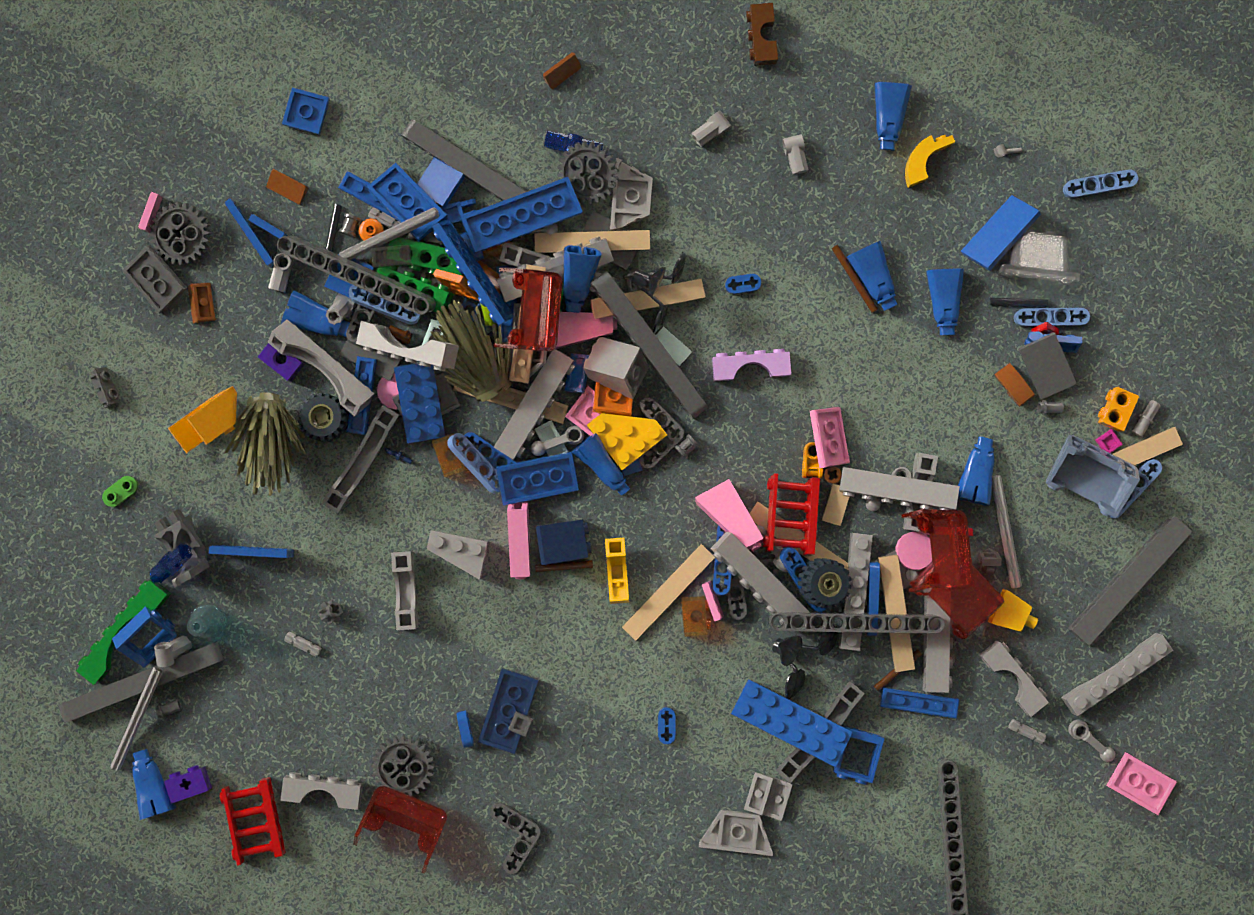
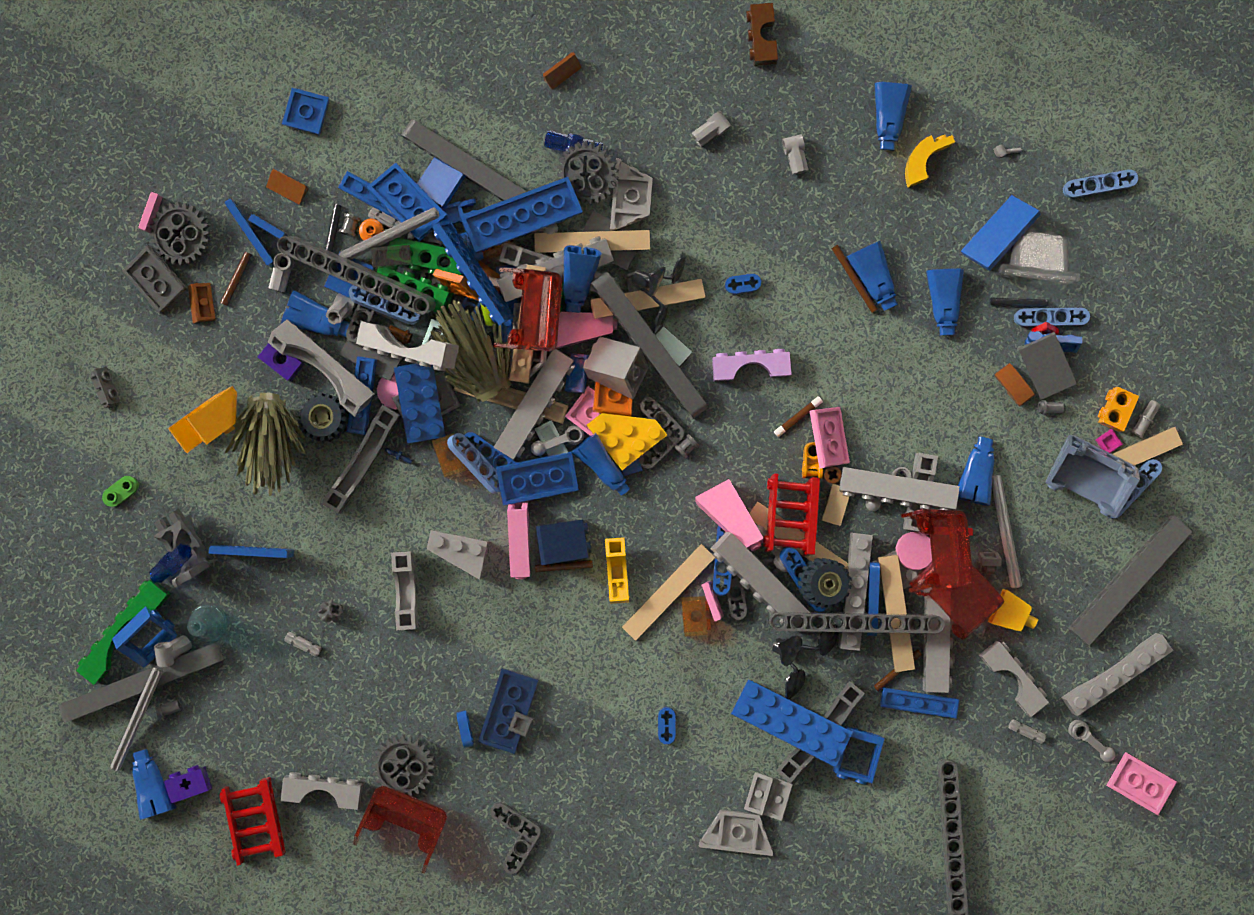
none -> reddish brown bar [220,251,252,306]
none -> reddish brown bar [774,396,823,437]

